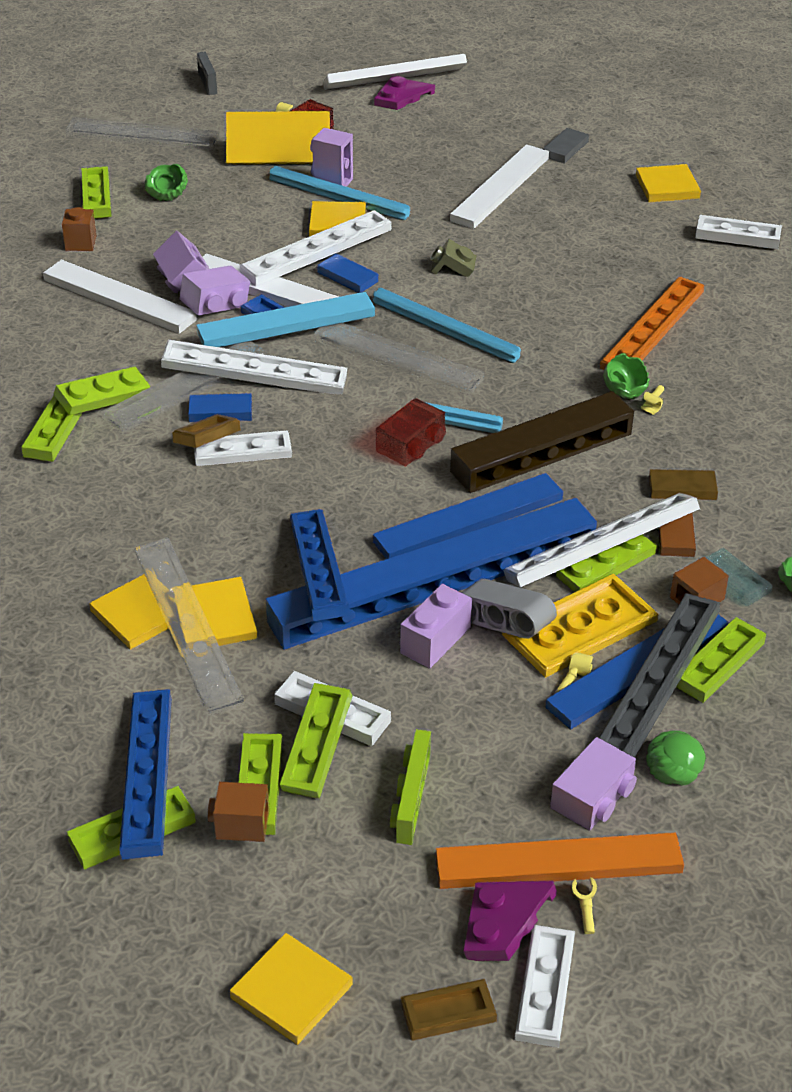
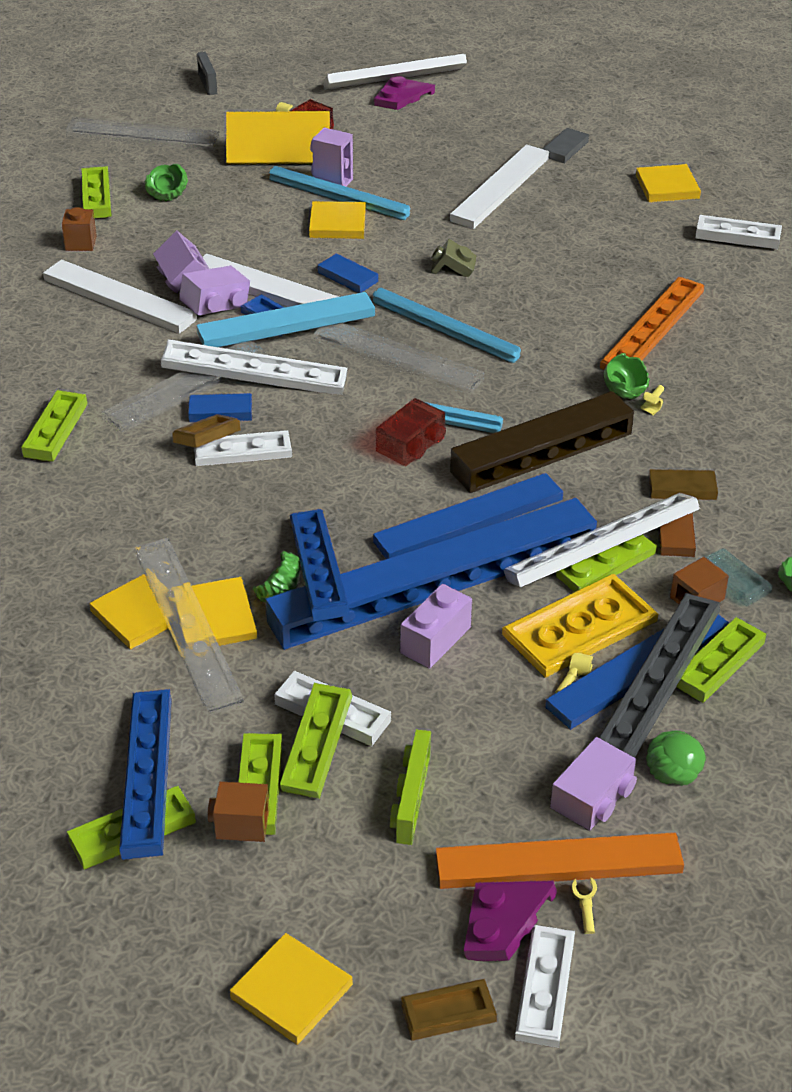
lime plate [54,366,151,416] -> none
white tile [240,210,391,286] -> none
light grey beam [461,579,557,639] -> none
none -> bright green hair [253,551,300,603]

